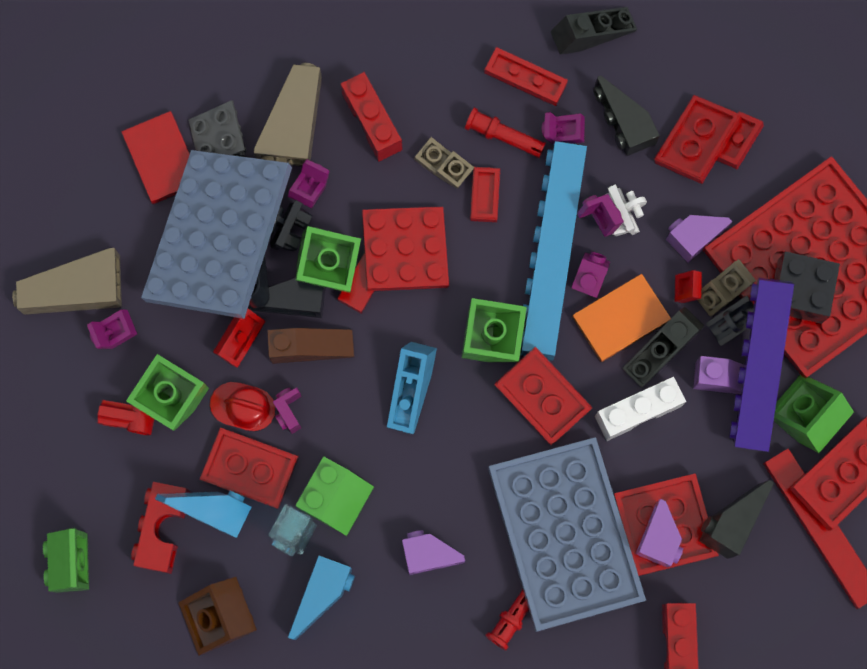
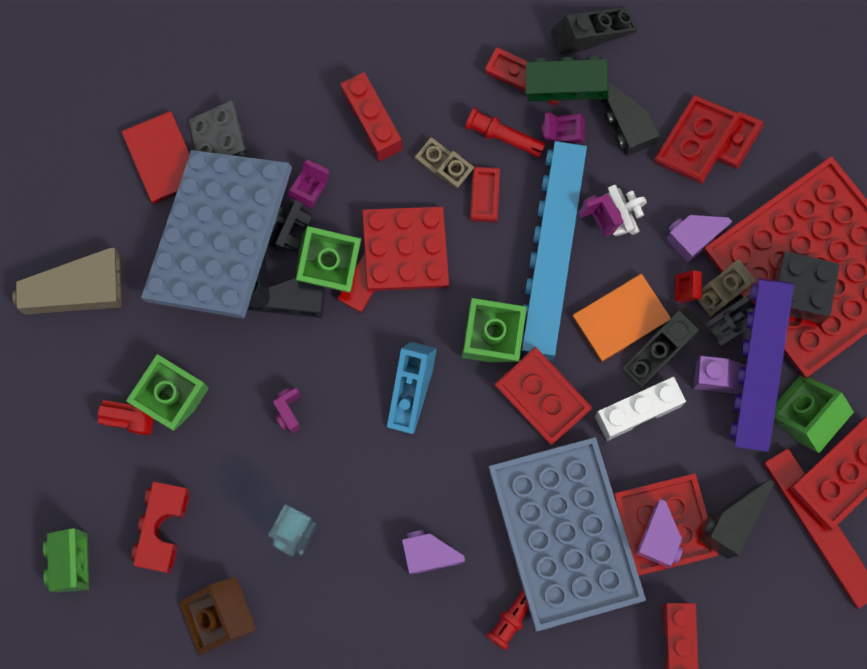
magenta bracket [87,309,137,349] -> none
dark azure slope [155,491,251,538] -> none
red tile [200,427,299,509] -> none
red piece [210,382,276,431] -> none
red plate [213,309,266,368] -> none
dark tan slope [254,63,322,166] -> none
reddish brown slope [267,328,354,364] -> none
dark azure slope [288,556,355,640] -> none
bright green slope [296,456,374,536] -> none
magenta bracket [572,252,610,298] -> none
none -> dark green brick [526,56,609,102]

